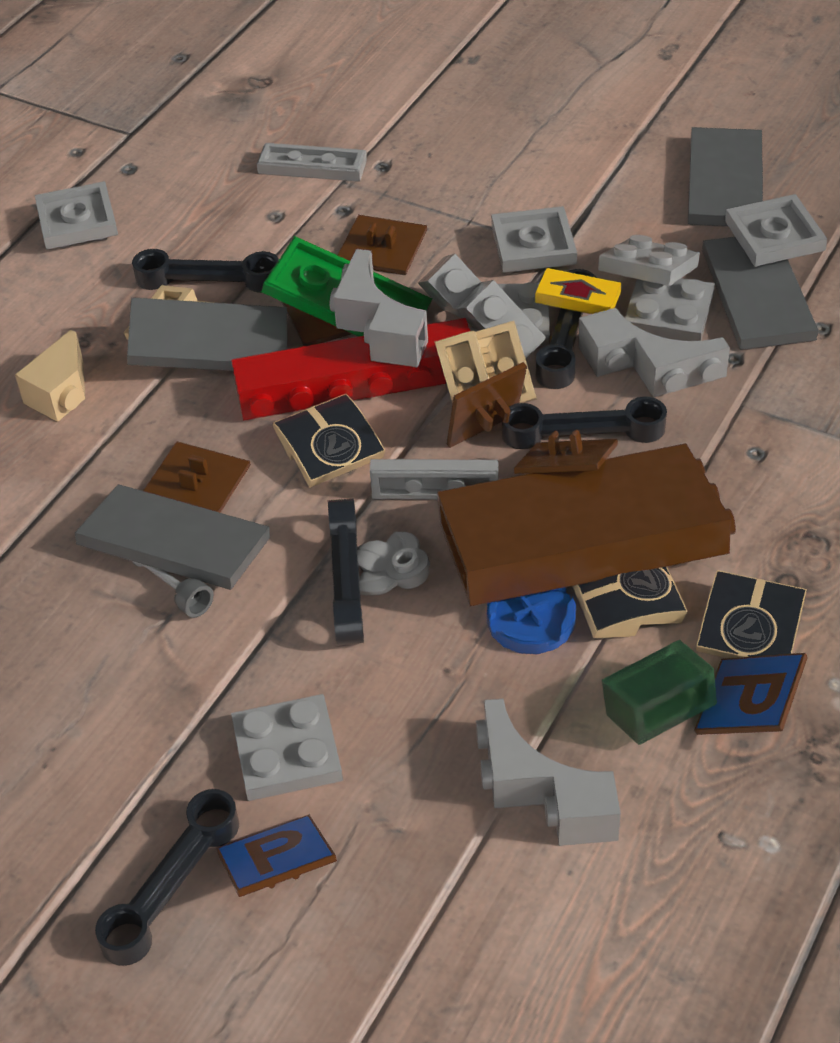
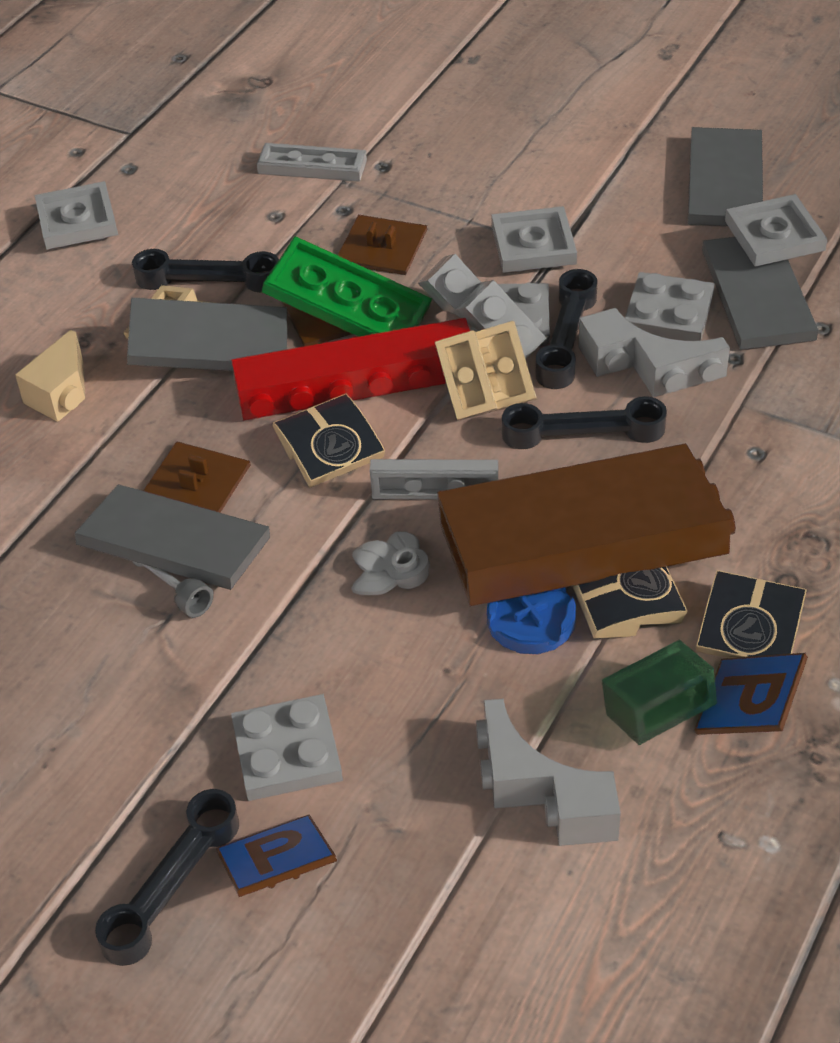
black piece [328,498,364,645] -> none
light grey arch [330,249,428,367] -> none
reddish brown piece [446,362,527,448] -> none
reddish brown piece [514,430,618,474] -> none
yellow tile [535,268,621,314] -> none
light grey plate [598,235,700,286] -> none

